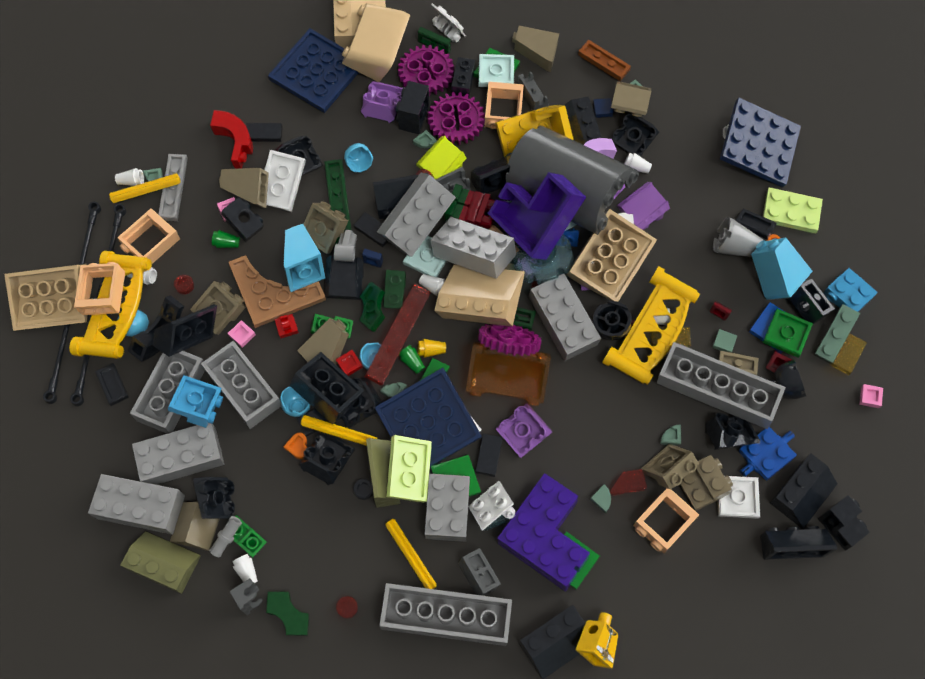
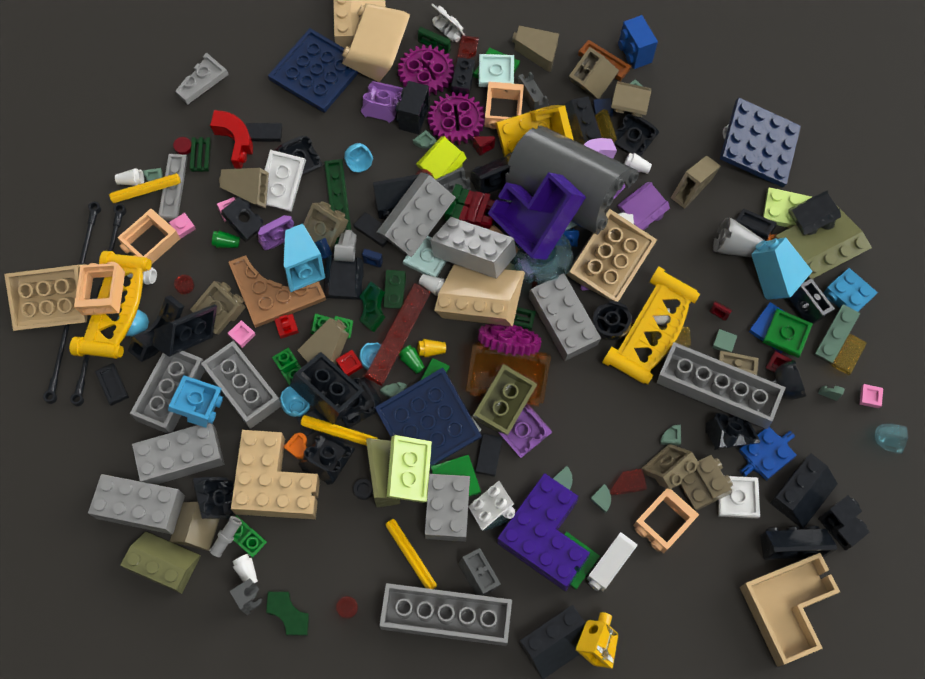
none -> bright pink plate [169,213,196,239]
none -> dark red tile [173,137,192,155]
none -> light grey wing [175,53,229,105]
none -> dark green tile [190,137,211,172]
none -> tan piece [231,430,320,520]
none -> medium lavender slope [258,215,294,250]
none -> green slope [272,347,301,386]
none -> dark blue tile [314,238,333,260]
none -> clear red tile [457,35,479,59]
none -> olive slope [472,364,537,435]
none -> dark red slope [473,136,495,156]
none -> sand green tile [553,466,573,490]
none -> dark tan slope [569,47,619,99]
none -> white slope [587,532,637,592]
none -> clear yellow tile [595,109,617,143]
none -> blue brick [618,15,658,69]
none -> dark tan slope [671,156,721,209]
none -> tan piece [740,553,840,667]
none -> olive slope [774,205,872,283]
none -> black slope [788,190,841,236]
none -> sand green tile [818,385,845,401]
none -> clear light blue brick [875,424,908,454]

